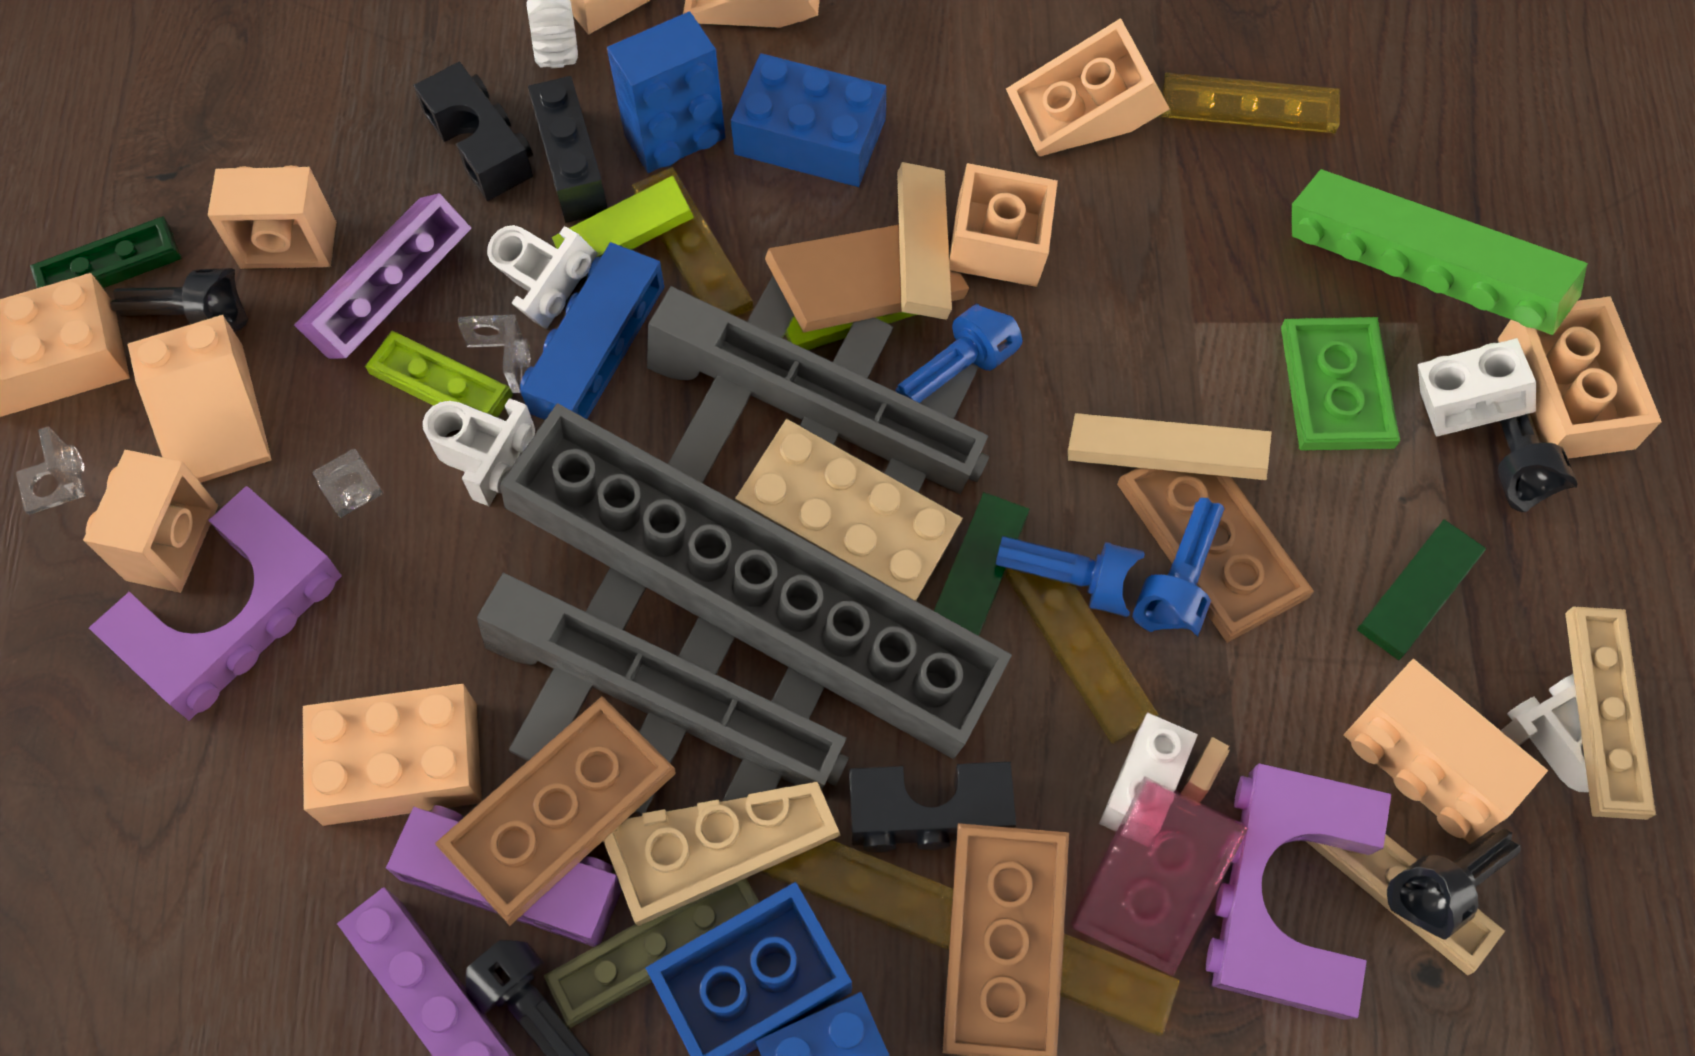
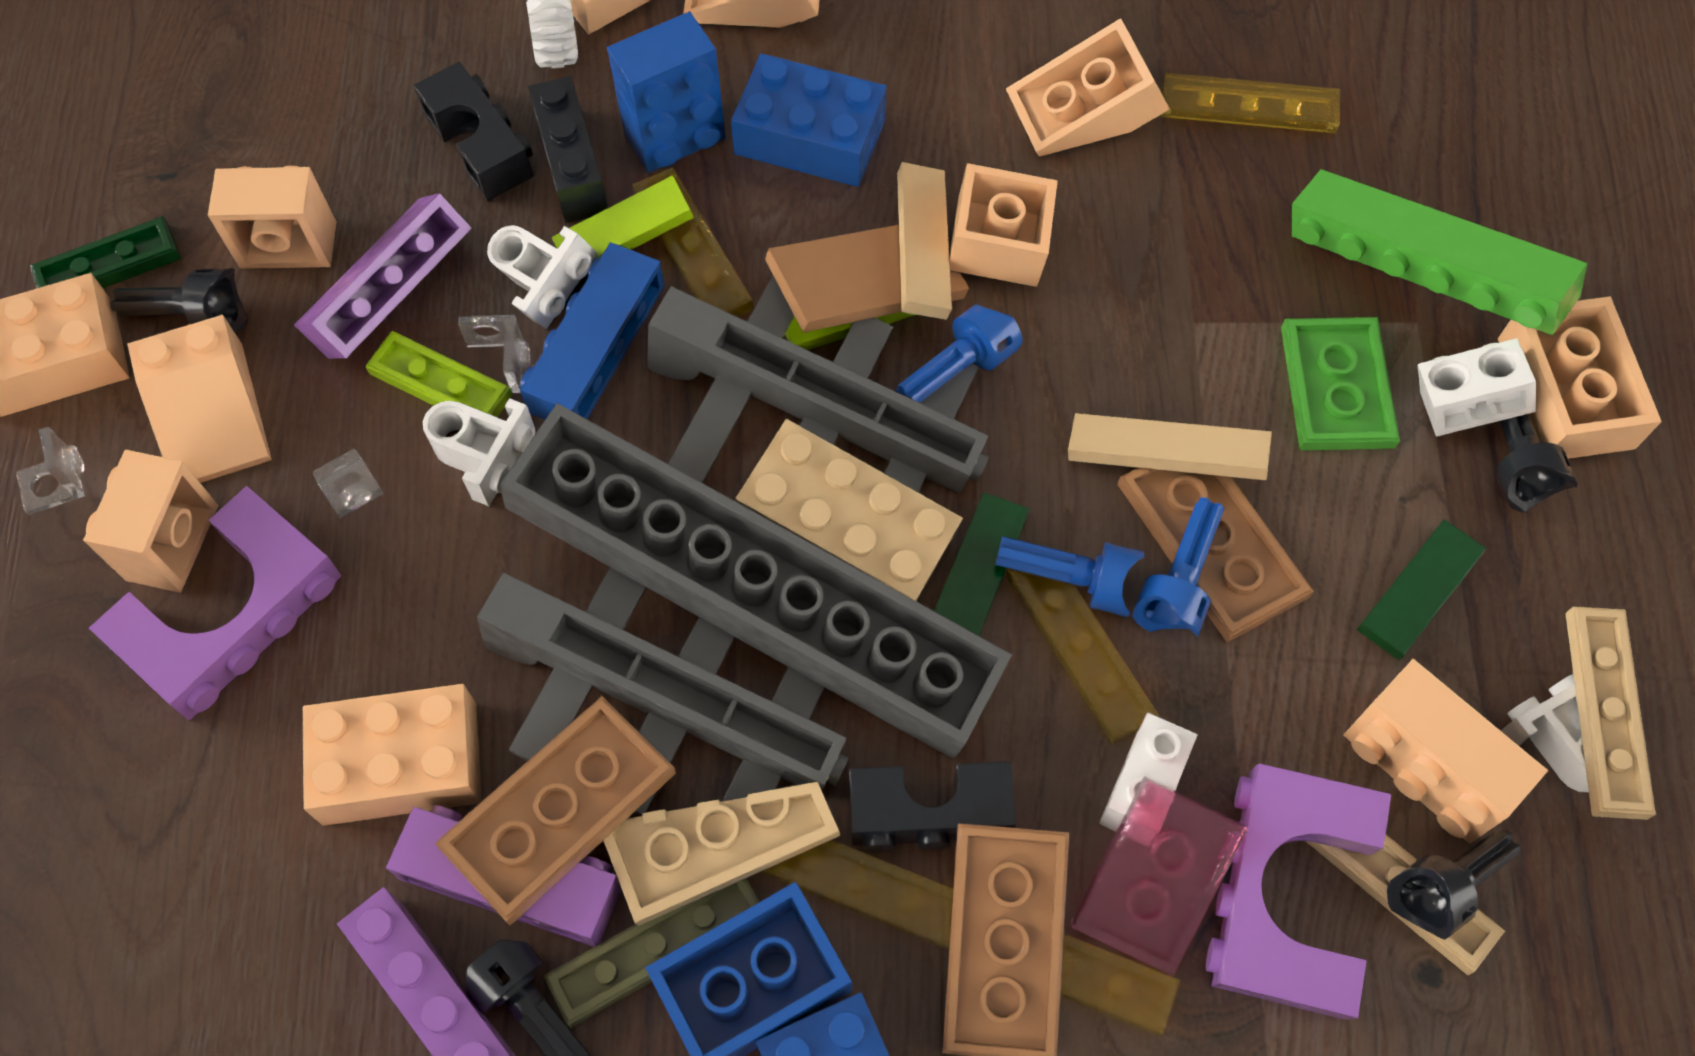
tan tile [1179,737,1230,805] -> none

